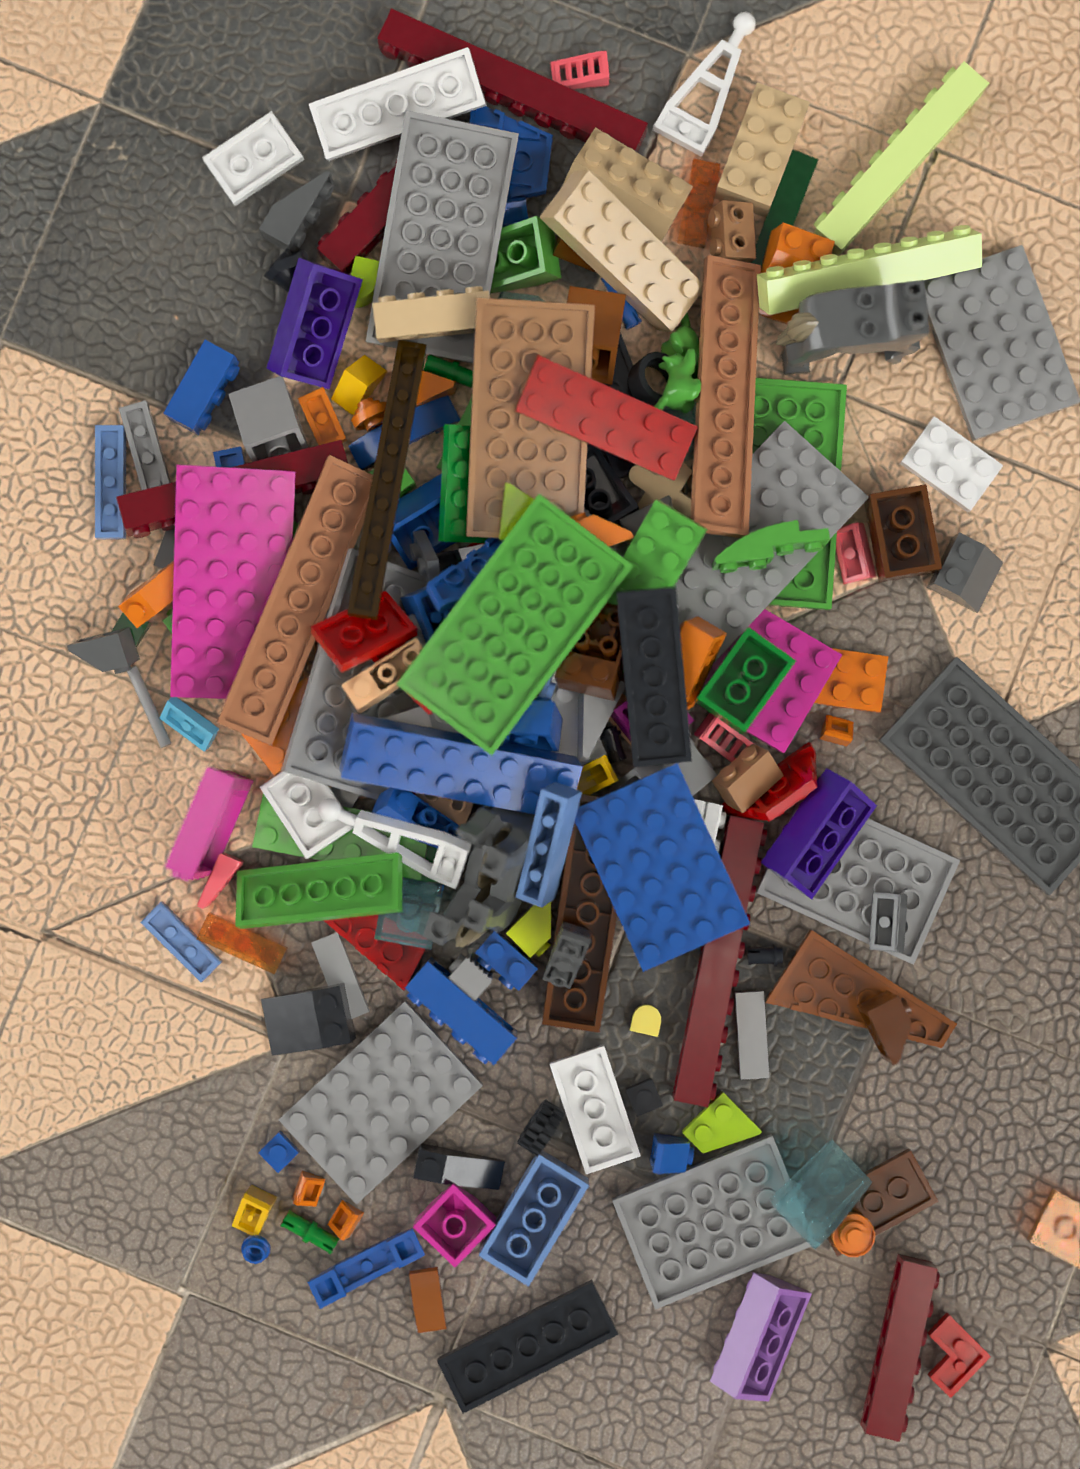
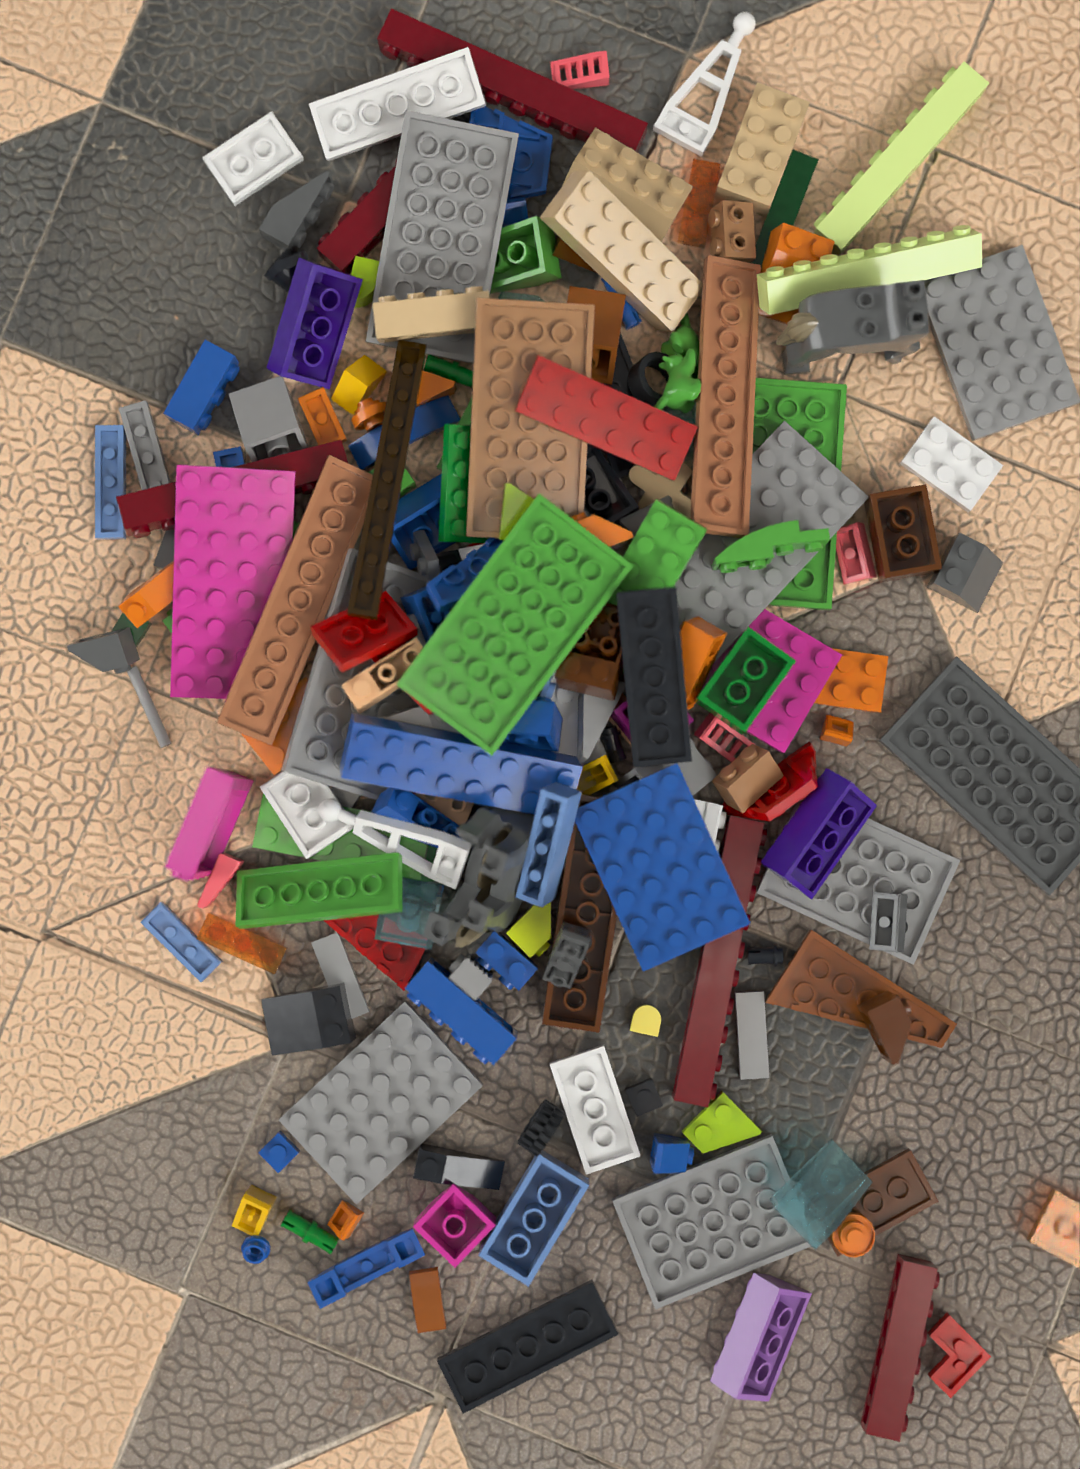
medium azure plate [159,697,219,752] -> none
orange slope [292,1170,326,1207] -> none

